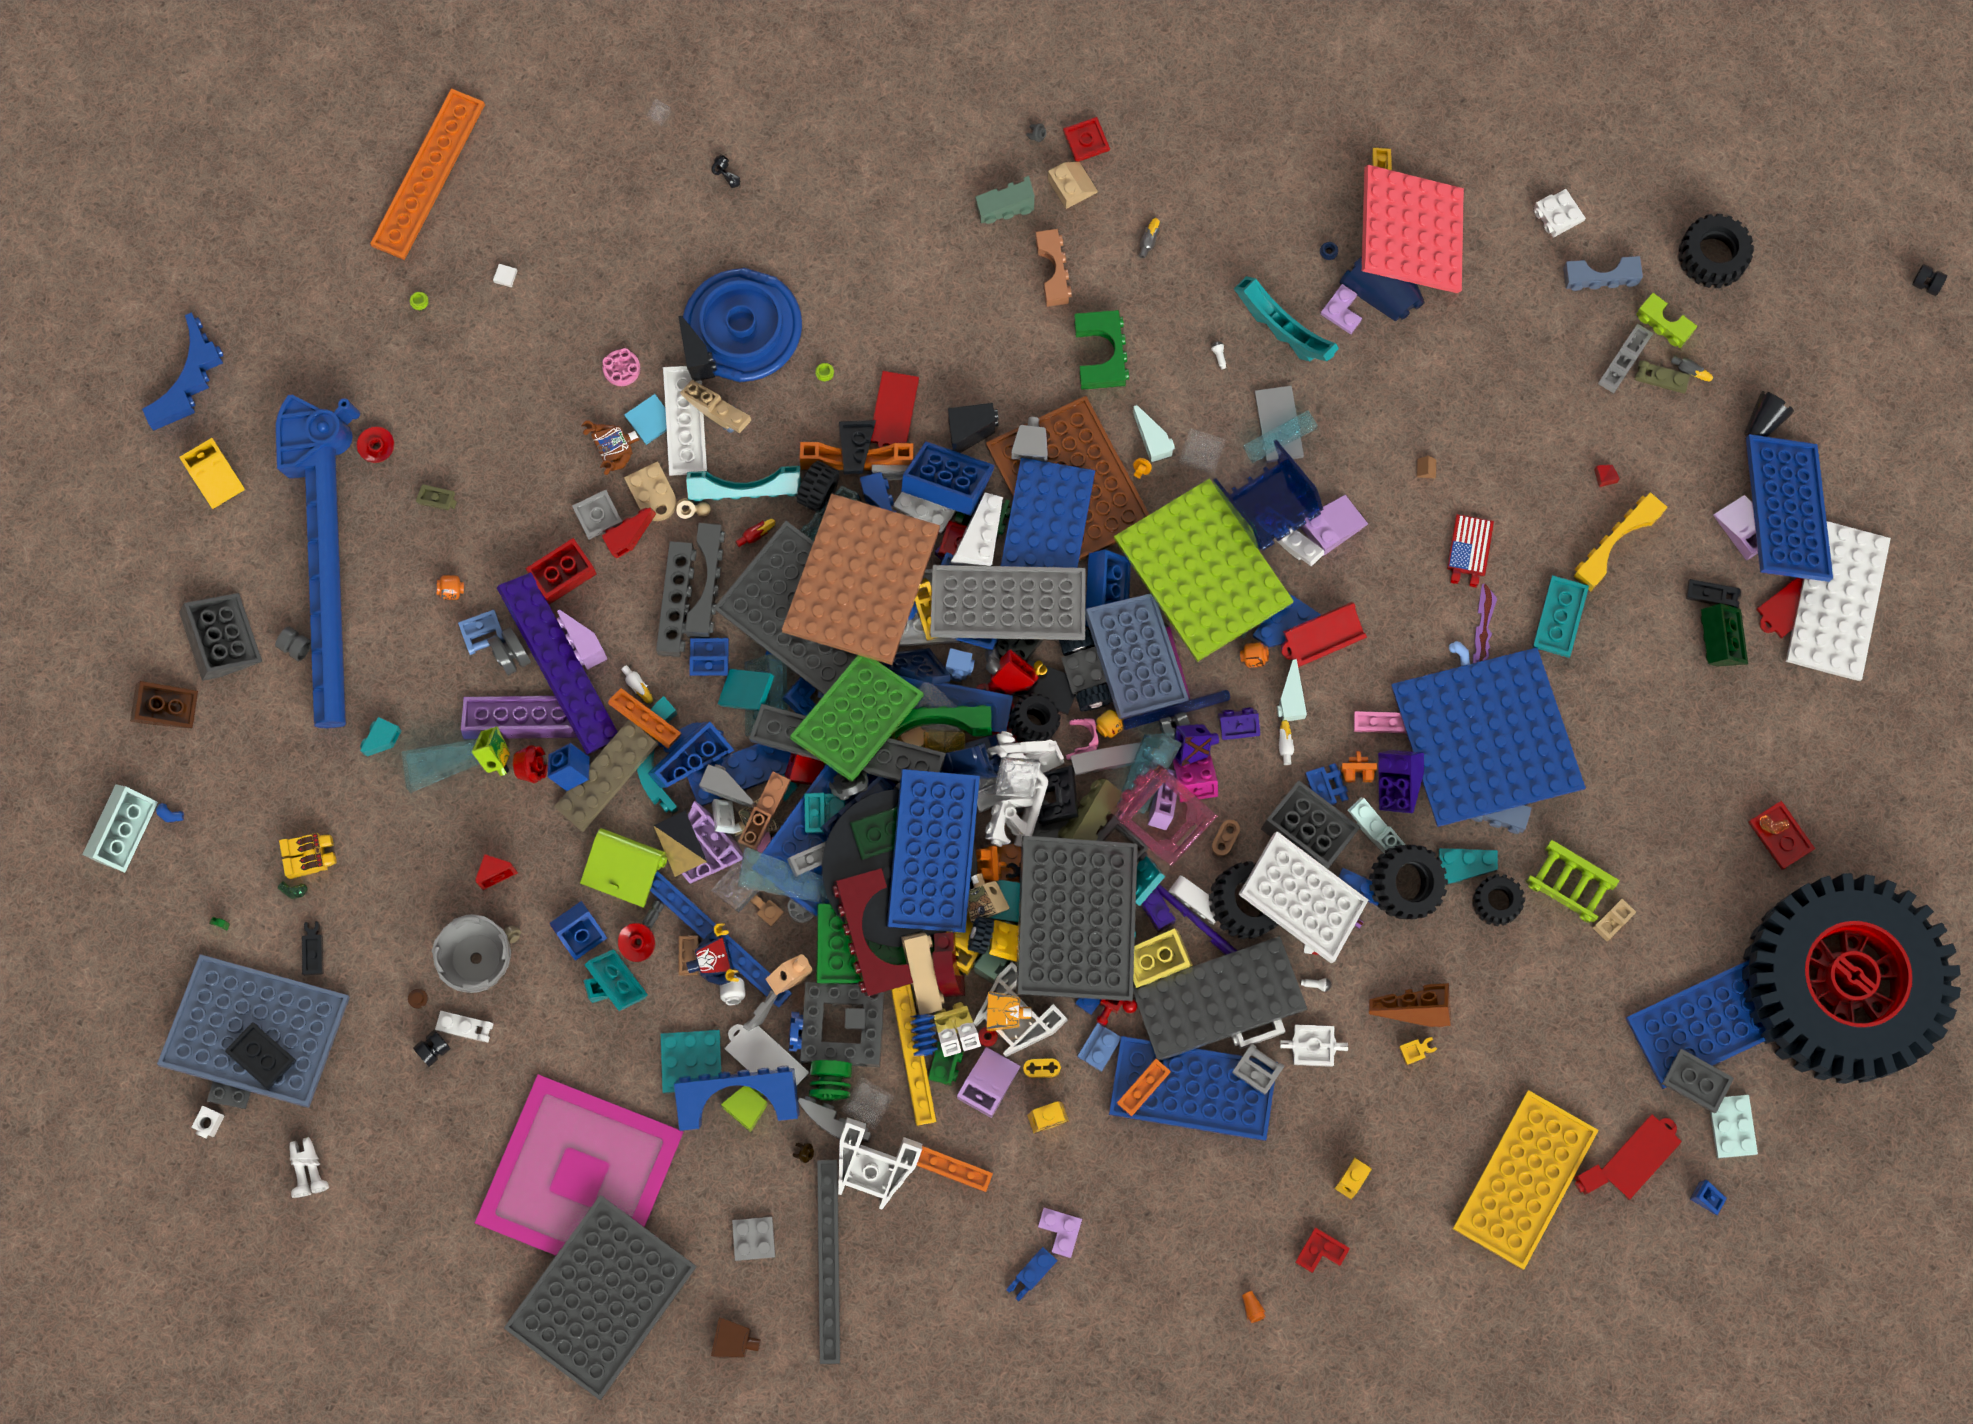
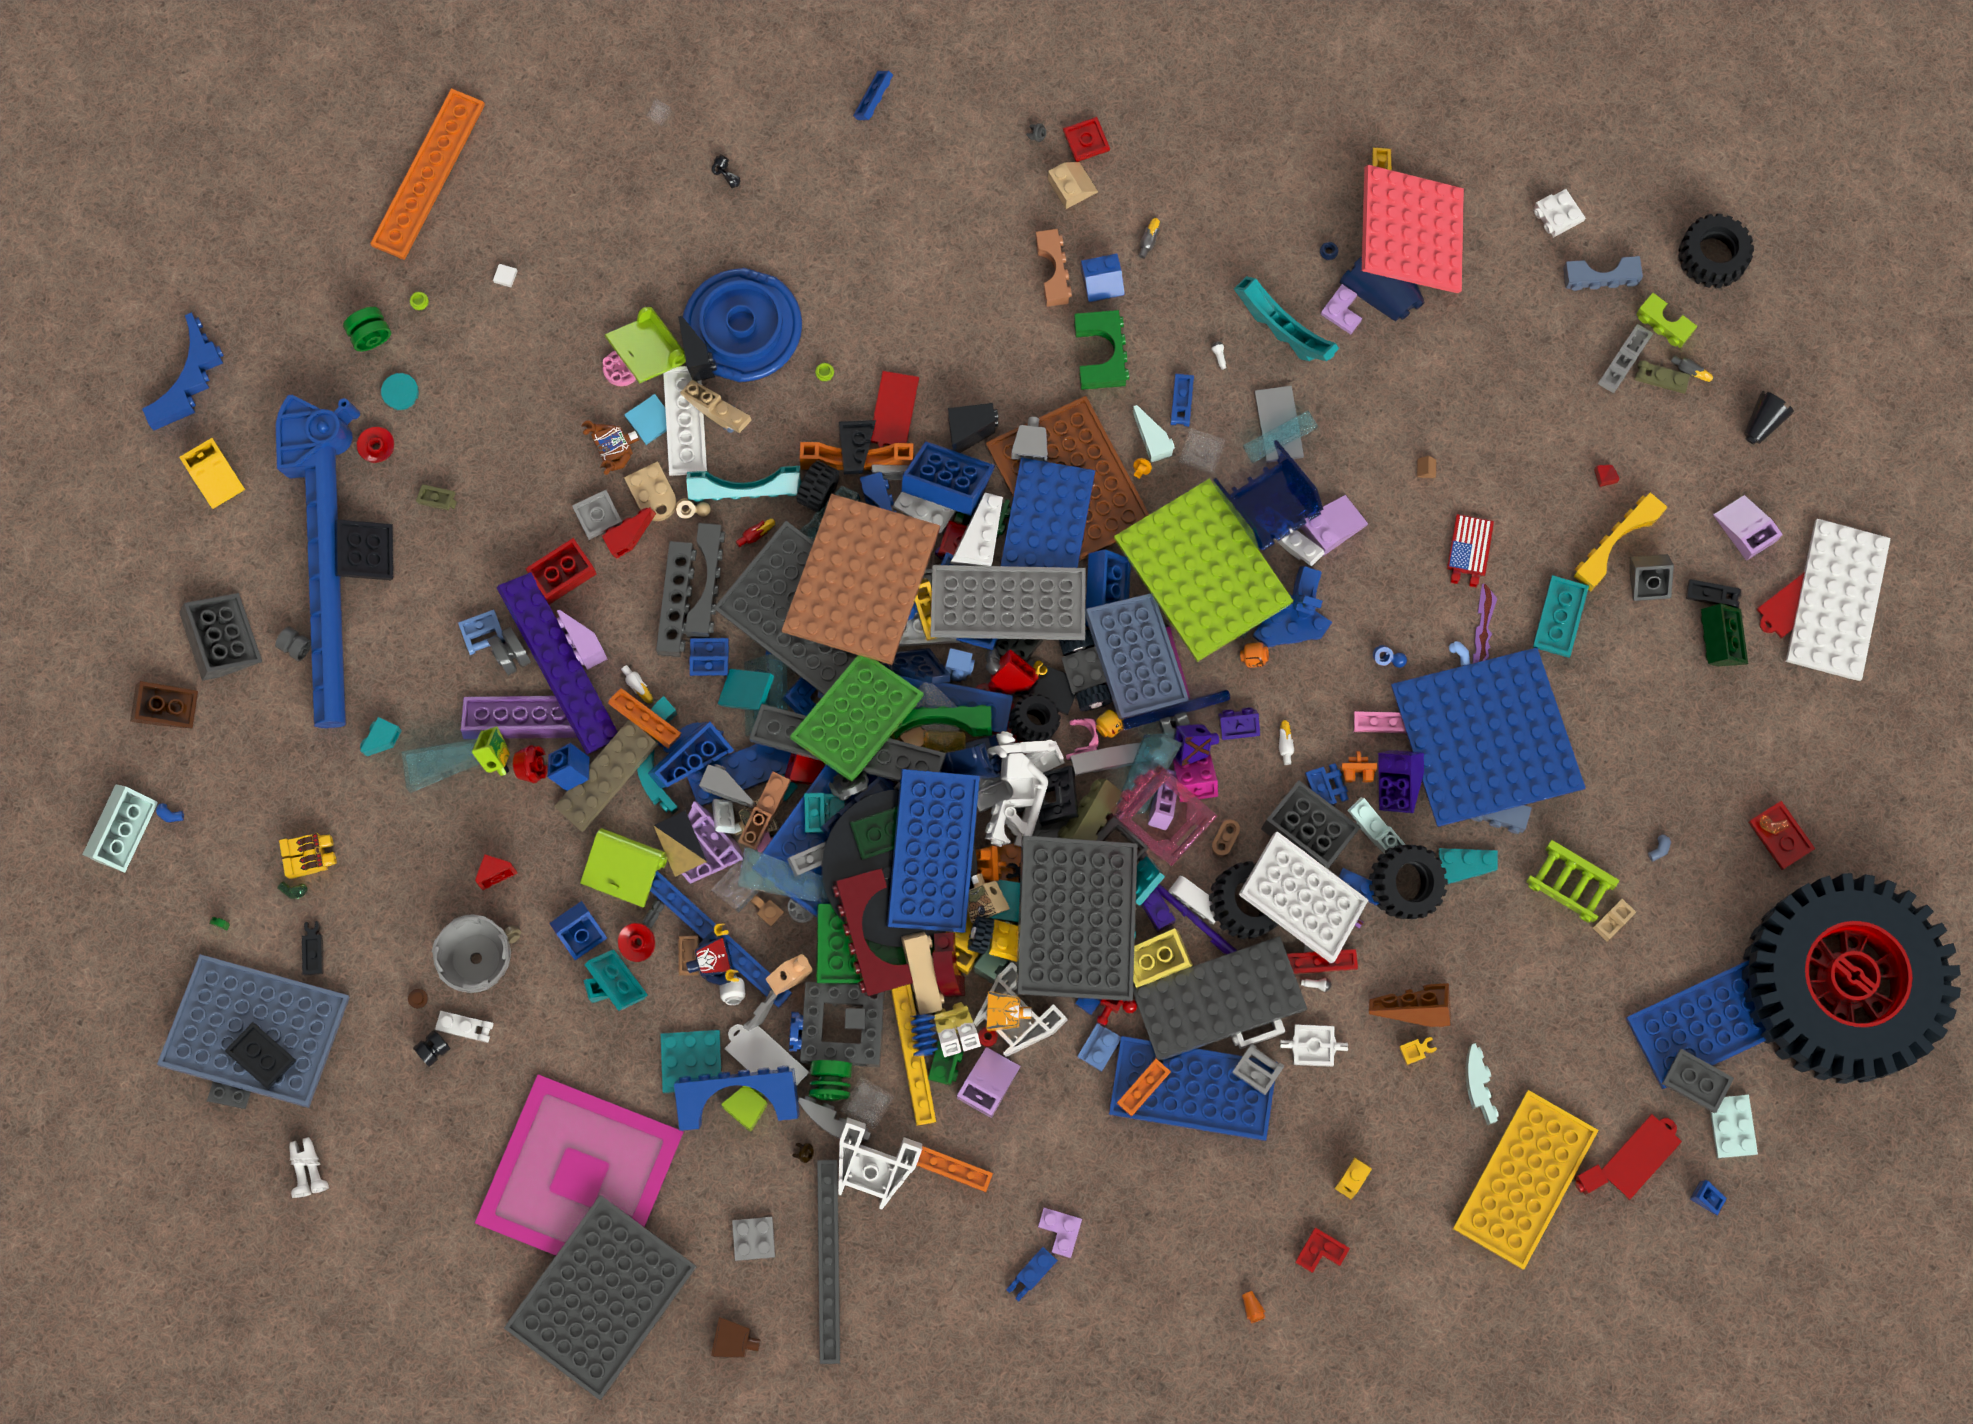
white brick [191,1106,224,1138] -> none
orange head [437,575,464,600] -> none
sand green wedge [975,176,1035,224] -> none
clear plate [993,757,1041,798] -> none
yellow beam [1023,1059,1061,1078] -> none
yellow torso [1027,1101,1069,1134] -> none
light aqua slope [1277,659,1307,721] -> none
red piece [1281,602,1367,667] -> none
black tyre [1473,874,1525,926] -> none
blue plate [1746,434,1833,582] -> none
black wheel [1912,264,1948,296] -> none
none -> black plate [335,519,393,581]
none -> green wheel [343,307,392,352]
none -> teal tile [381,373,419,410]
none -> lime door [605,307,686,384]
none -> blue plate [853,71,893,120]
none -> blue slope [1081,253,1125,302]
none -> blue plate [1171,374,1194,427]
none -> red plate [1287,949,1358,974]
none -> blue arch [1292,566,1323,615]
none -> blue plate [1373,645,1407,668]
none -> light aqua slope [1466,1043,1499,1125]
none -> dark grey slope [1630,554,1674,601]
none -> sand blue arm [1648,834,1671,862]

